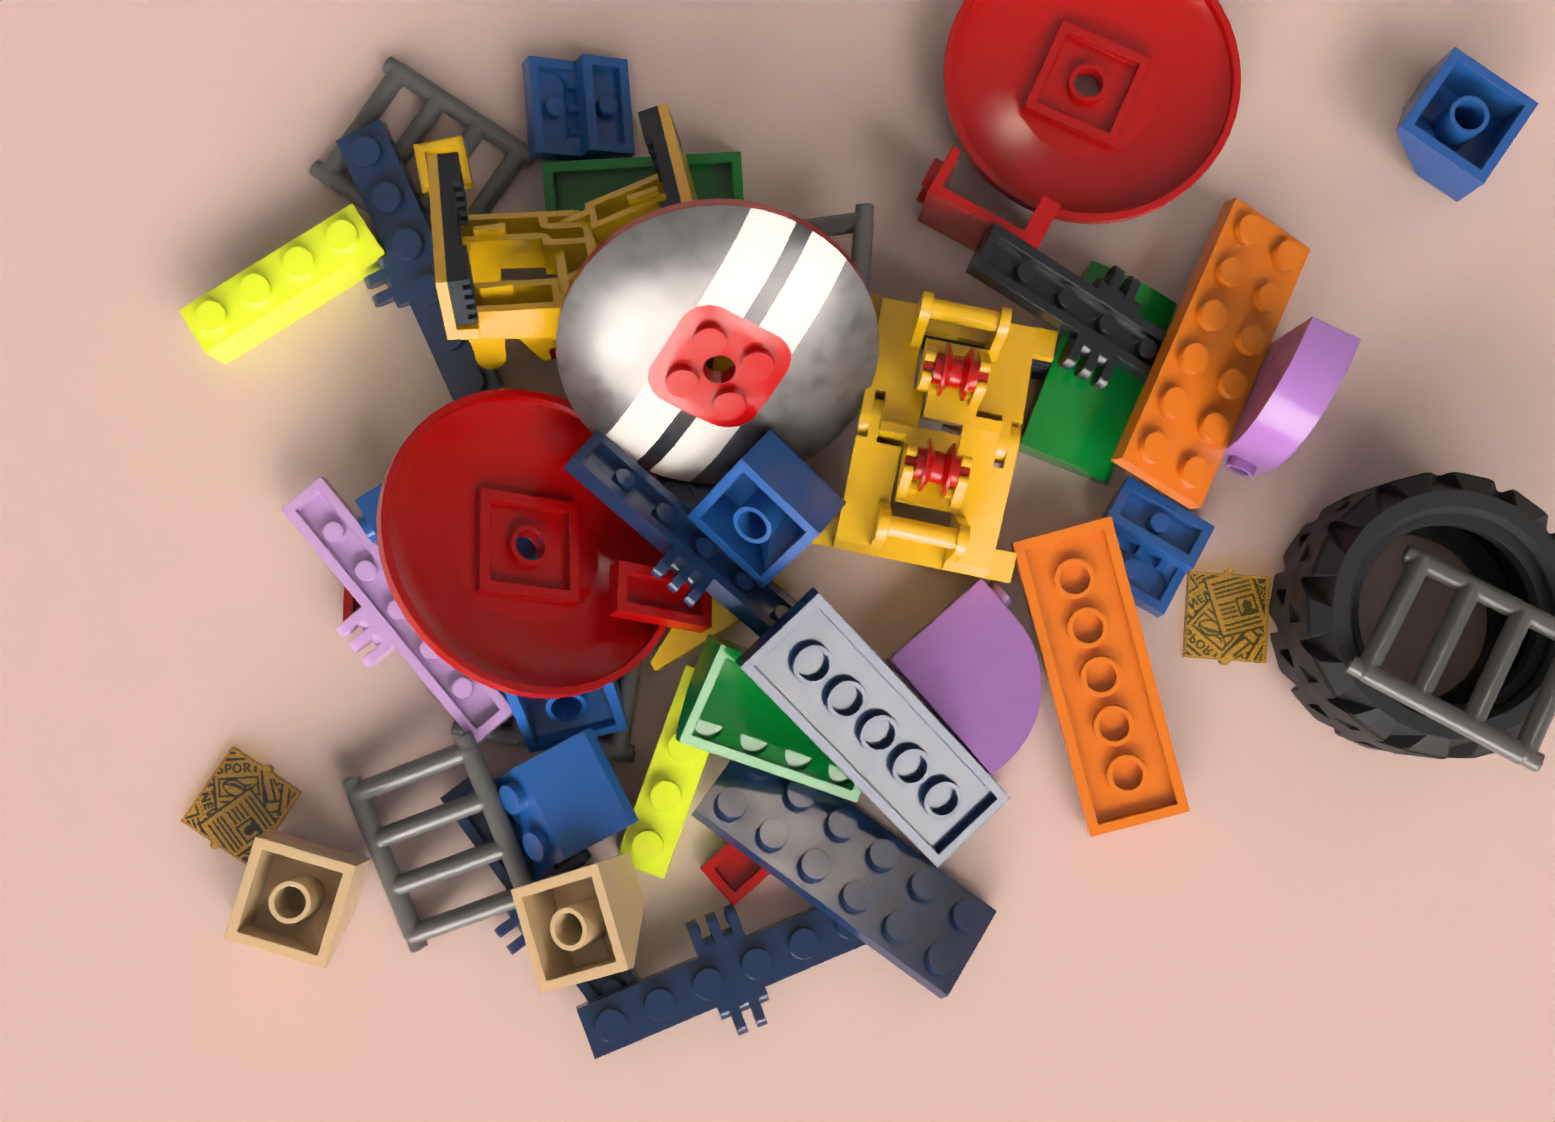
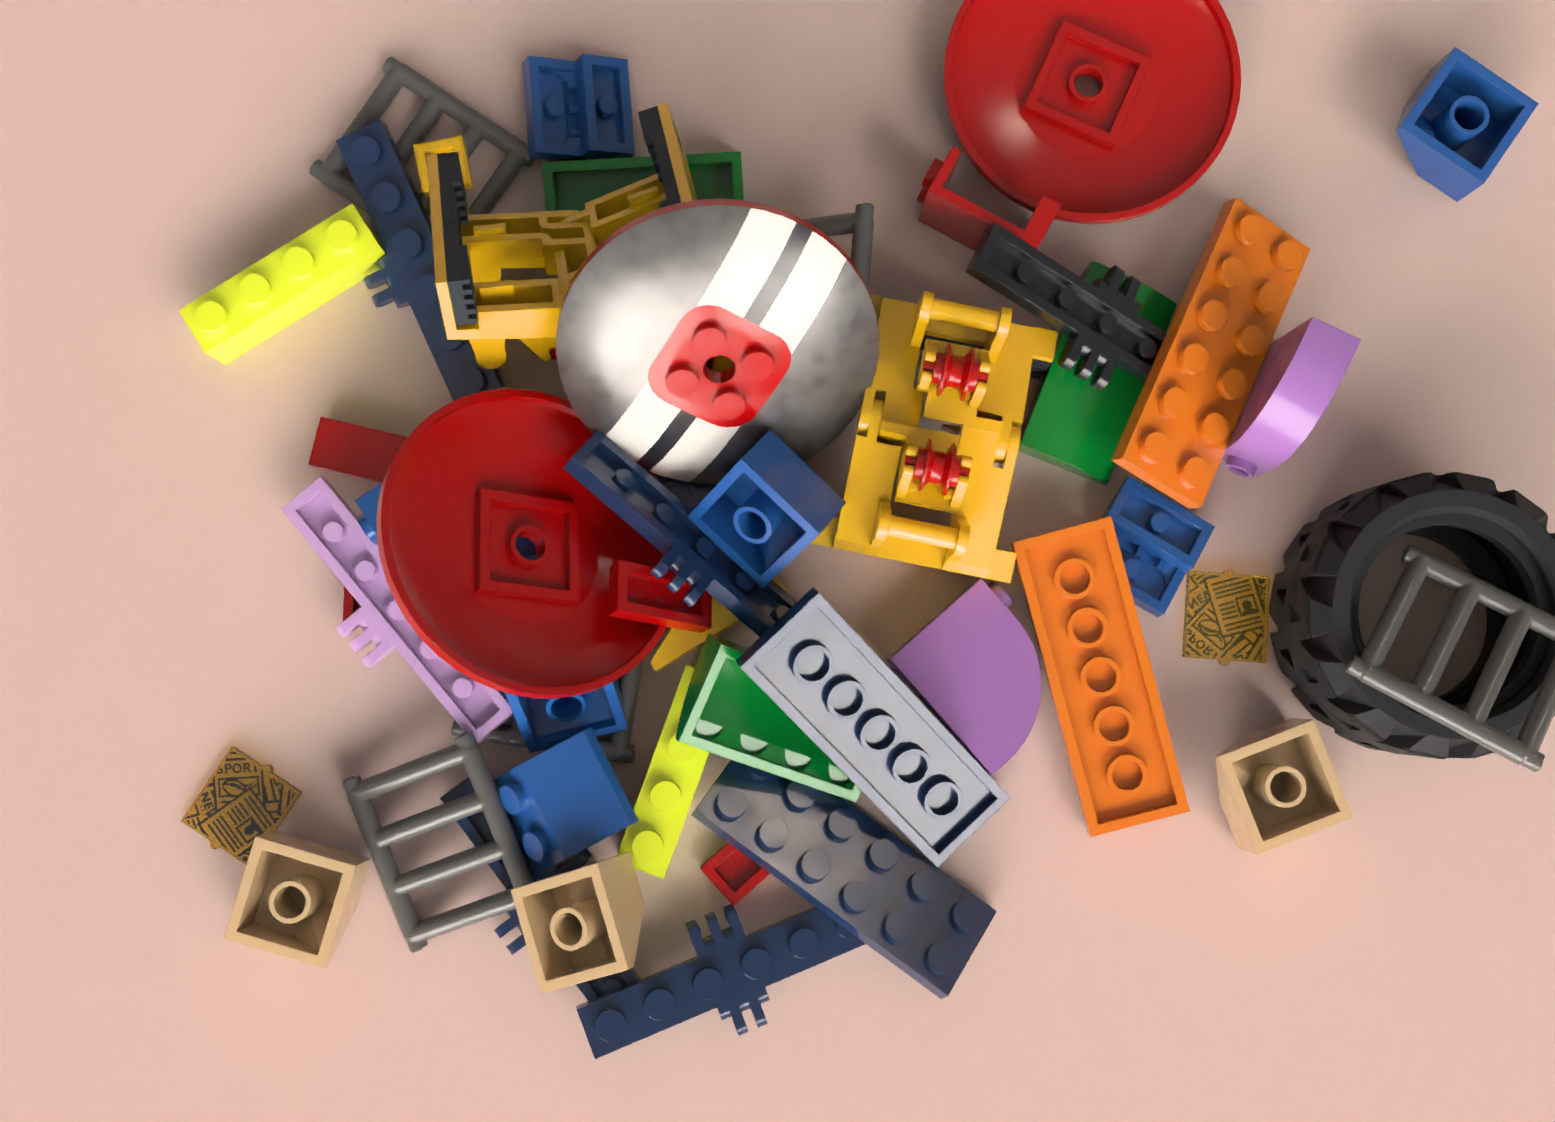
none -> red tile [308,417,407,483]
none -> tan slope [1215,718,1353,855]

